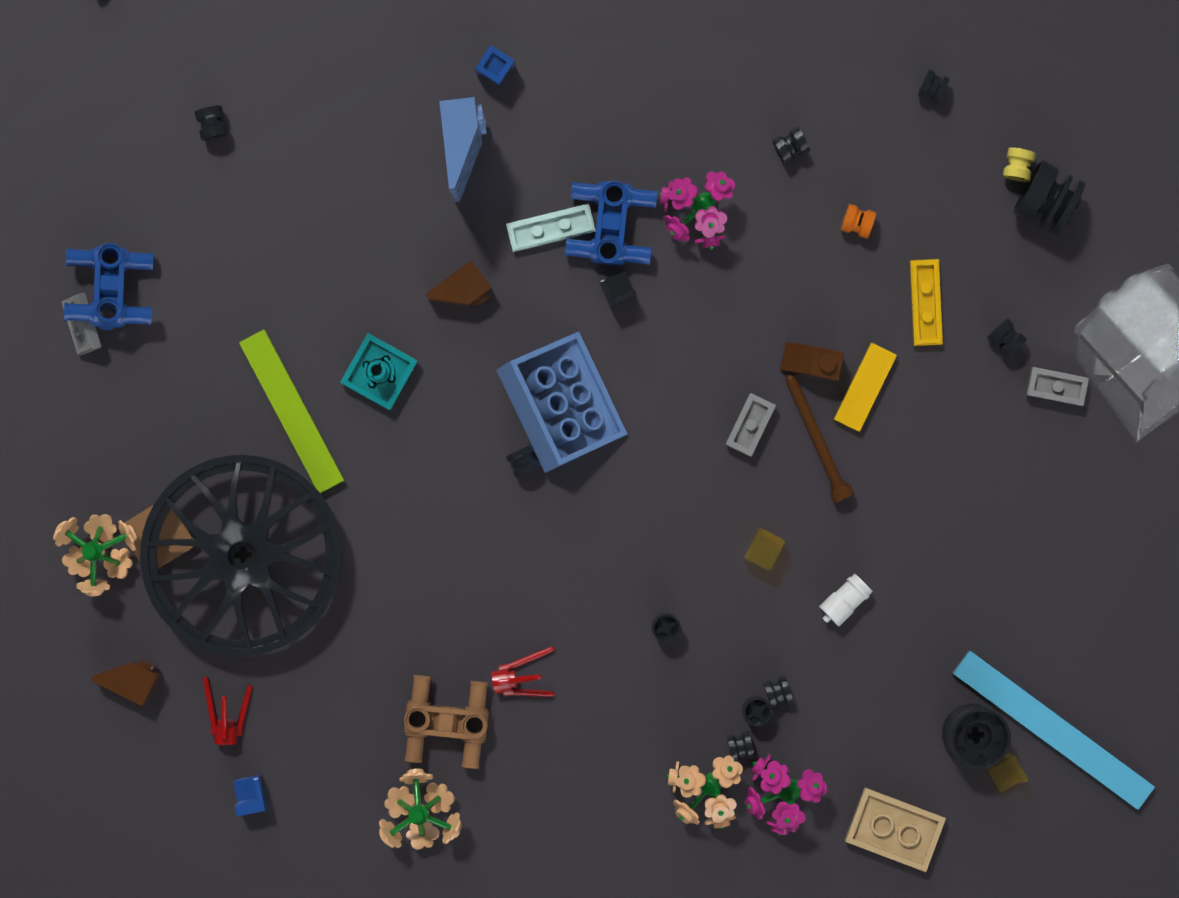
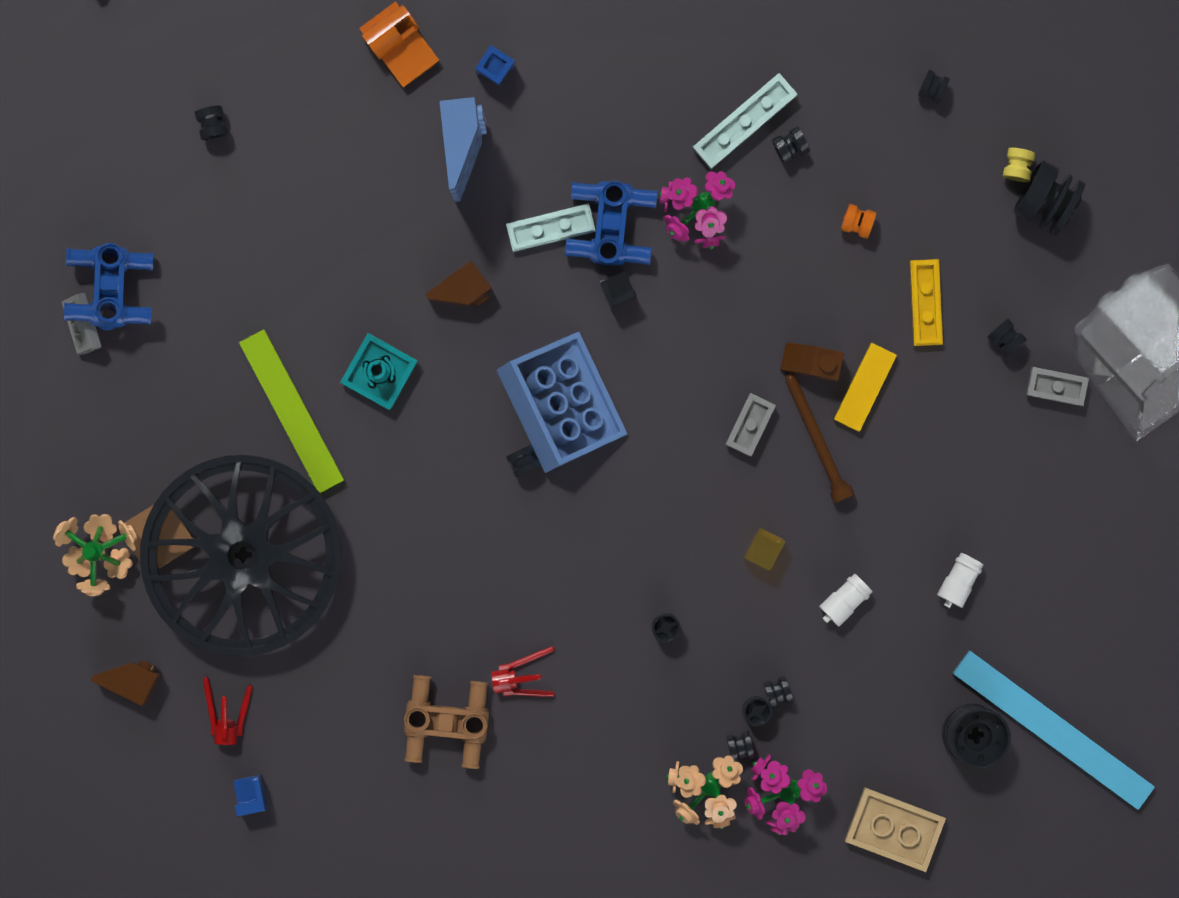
light nougat plant [379,768,462,850] -> none
clear yellow panel [986,753,1029,793] -> none
none -> orange piece [359,1,440,88]
none -> light aqua plate [692,73,798,169]
none -> white piece [937,553,984,608]

